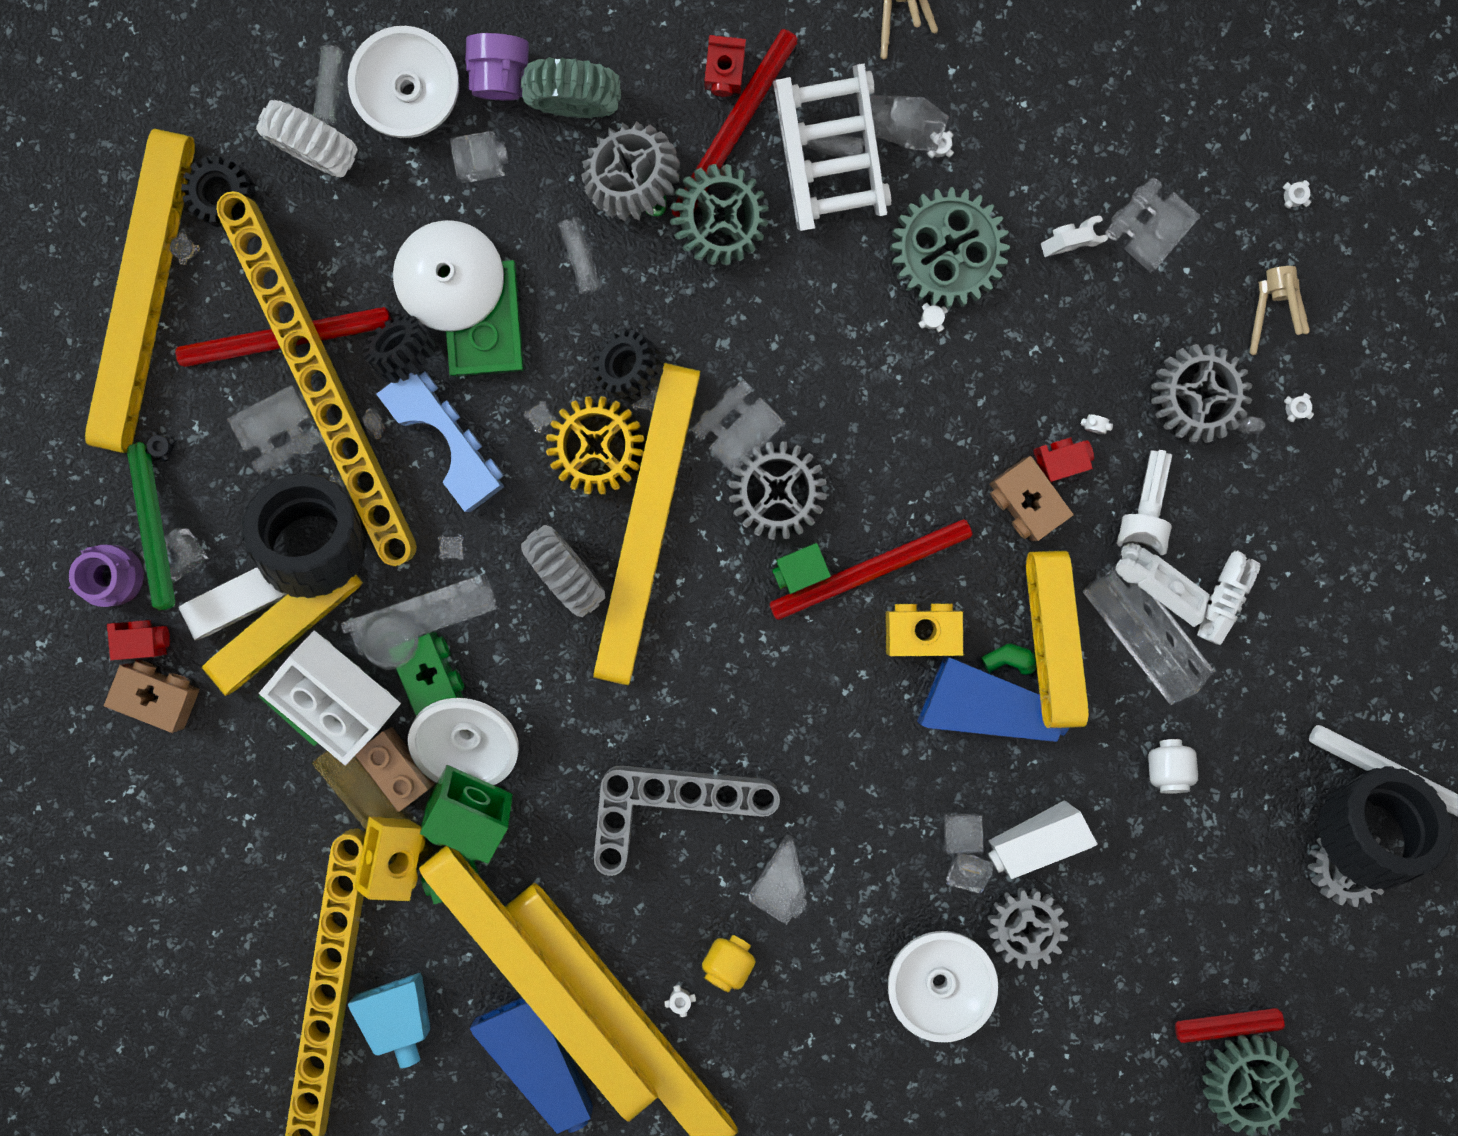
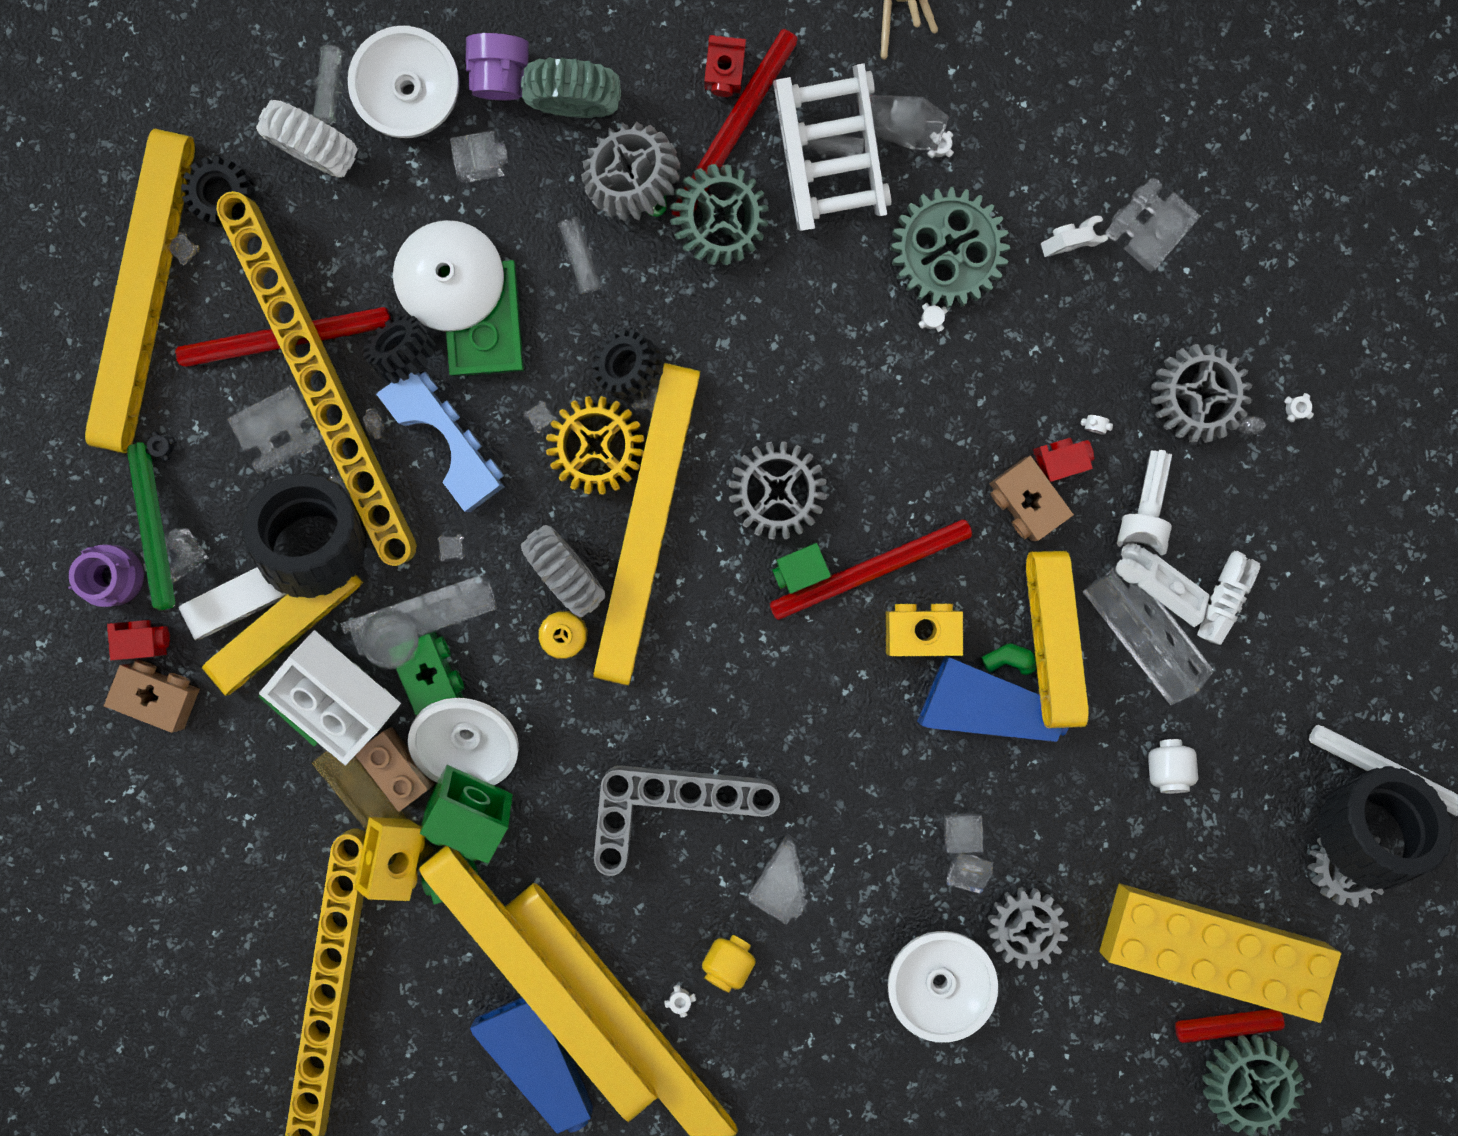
medium azure torso [348,972,430,1068] -> none
clear plate [691,380,786,474] -> none
white slope [988,800,1098,879] -> none
tan plant [1250,266,1310,355] -> none
white piece [1283,180,1311,209] -> none
none -> yellow head [538,611,588,659]
none -> yellow brick [1099,883,1341,1023]

